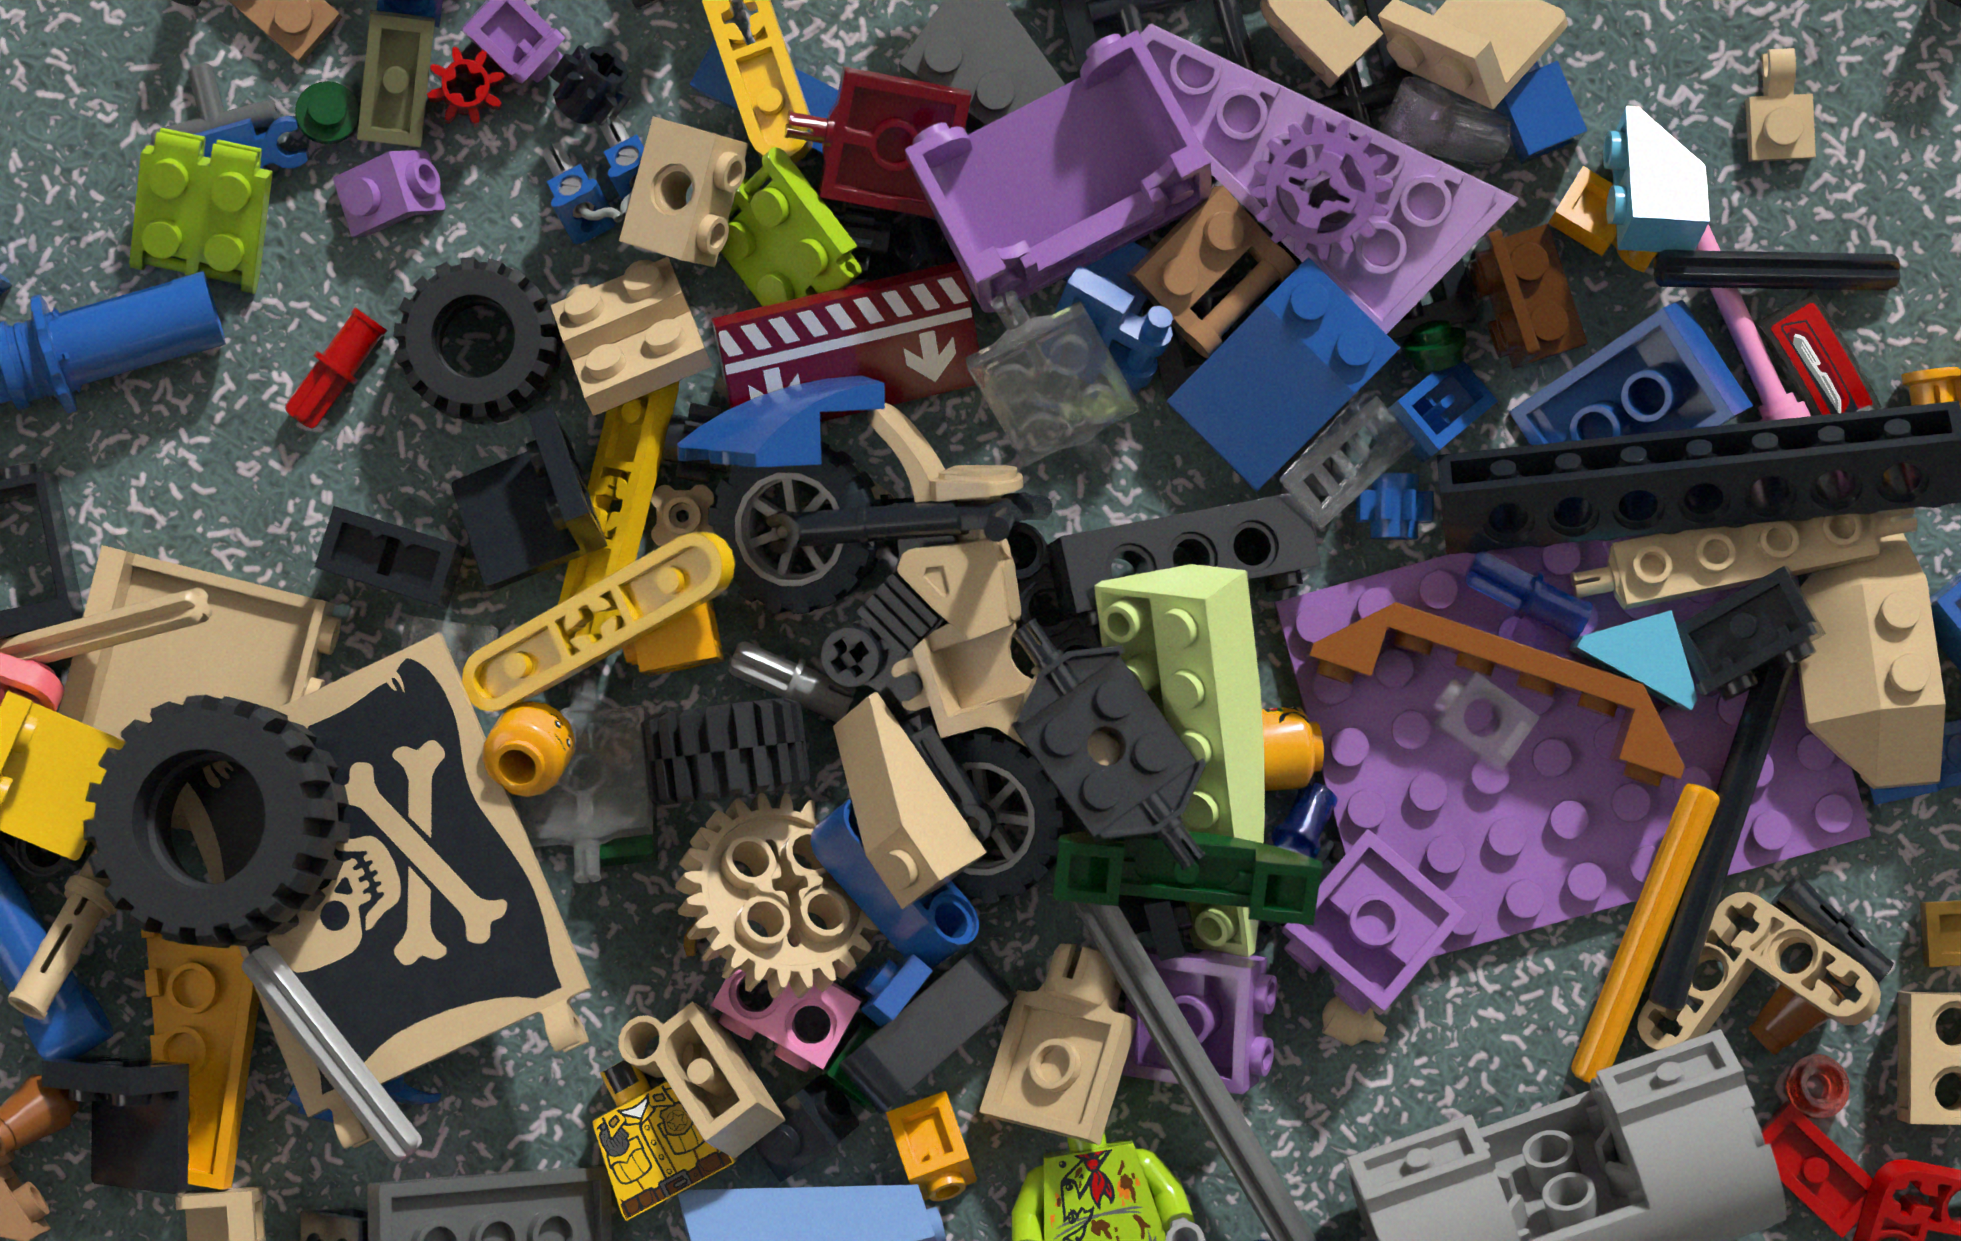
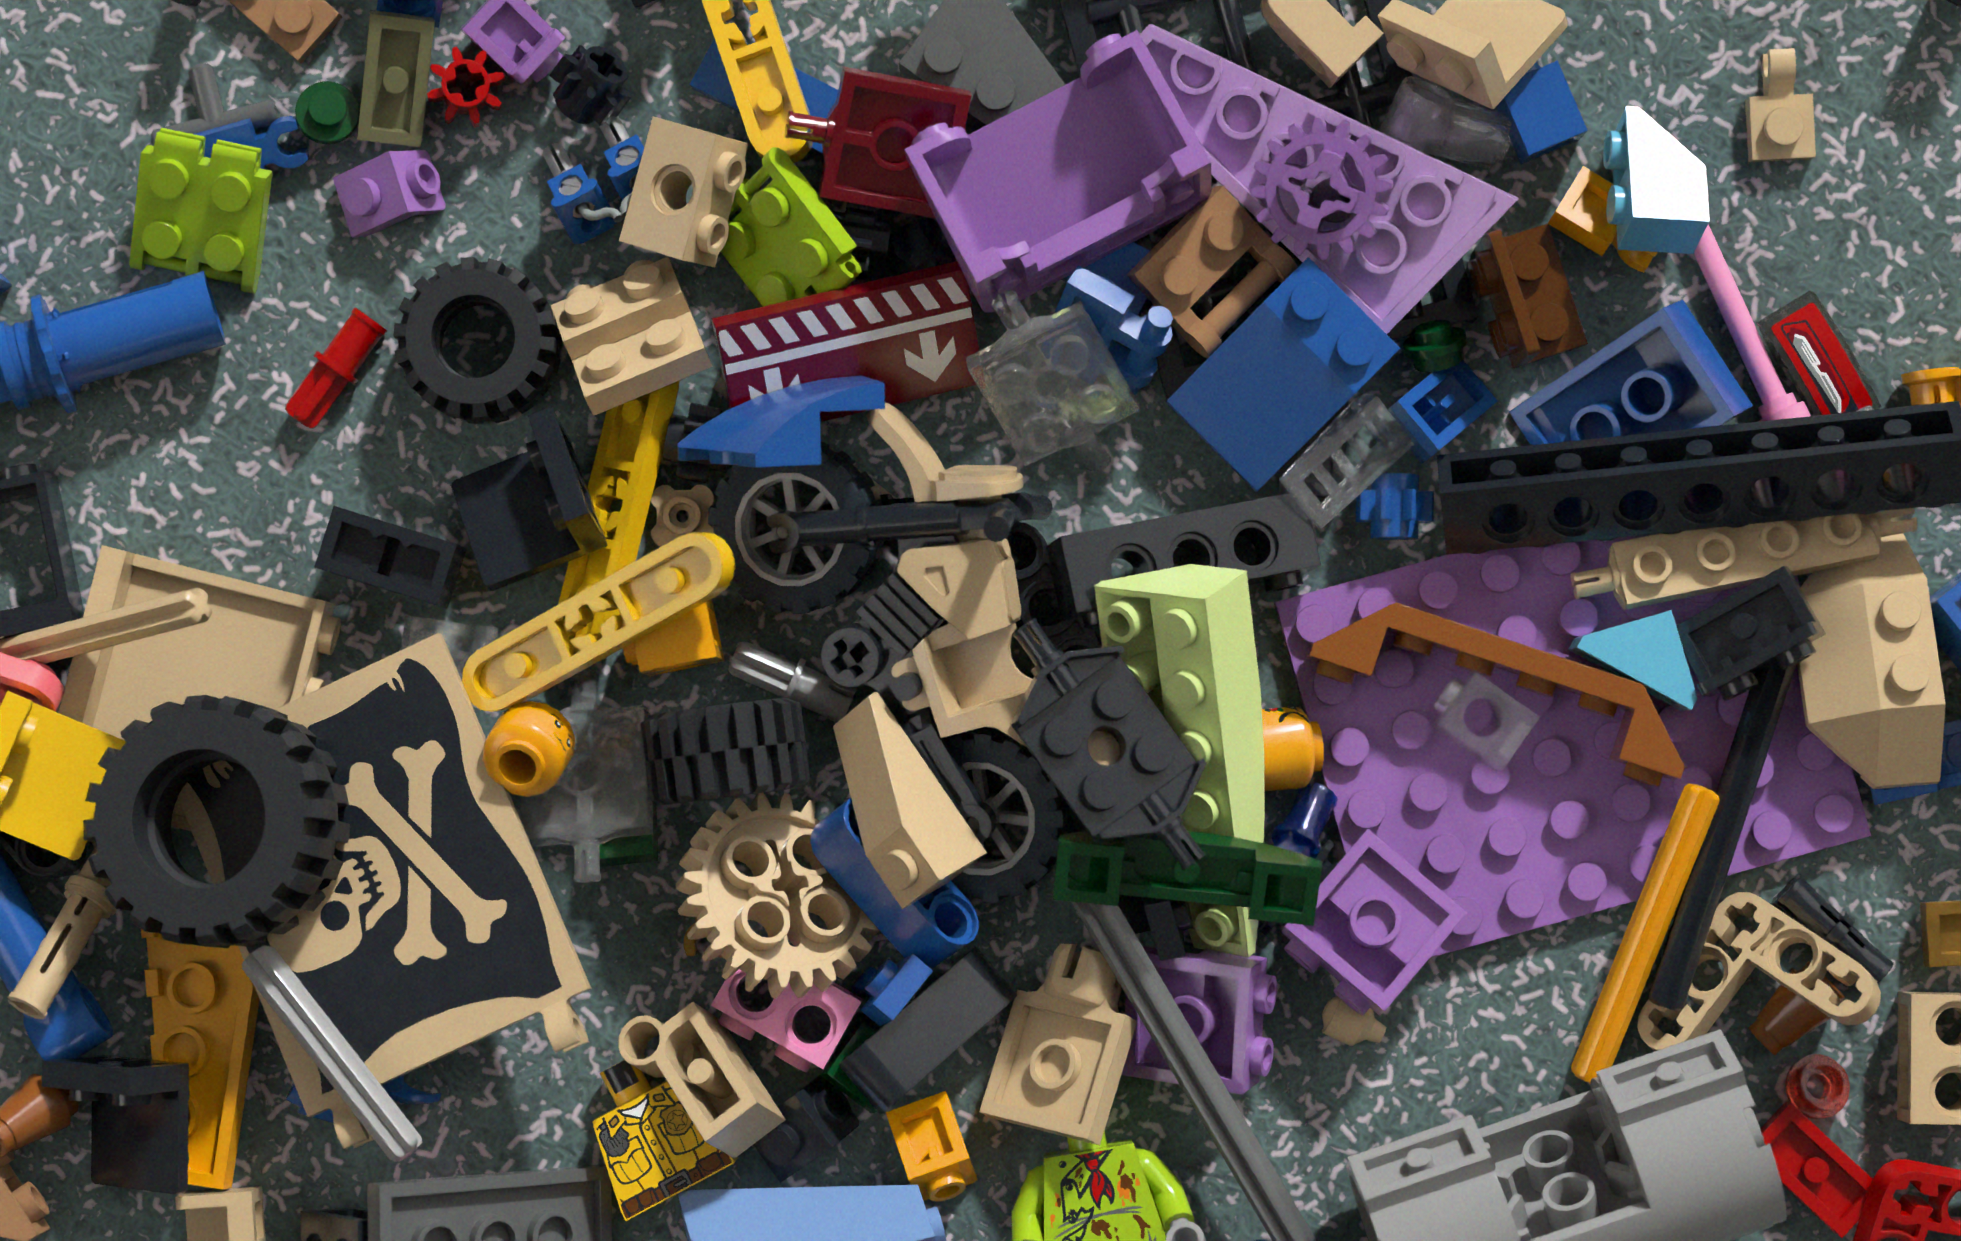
clear blue axle [1464,552,1593,641] -> none
black axle [1653,250,1900,291] -> none

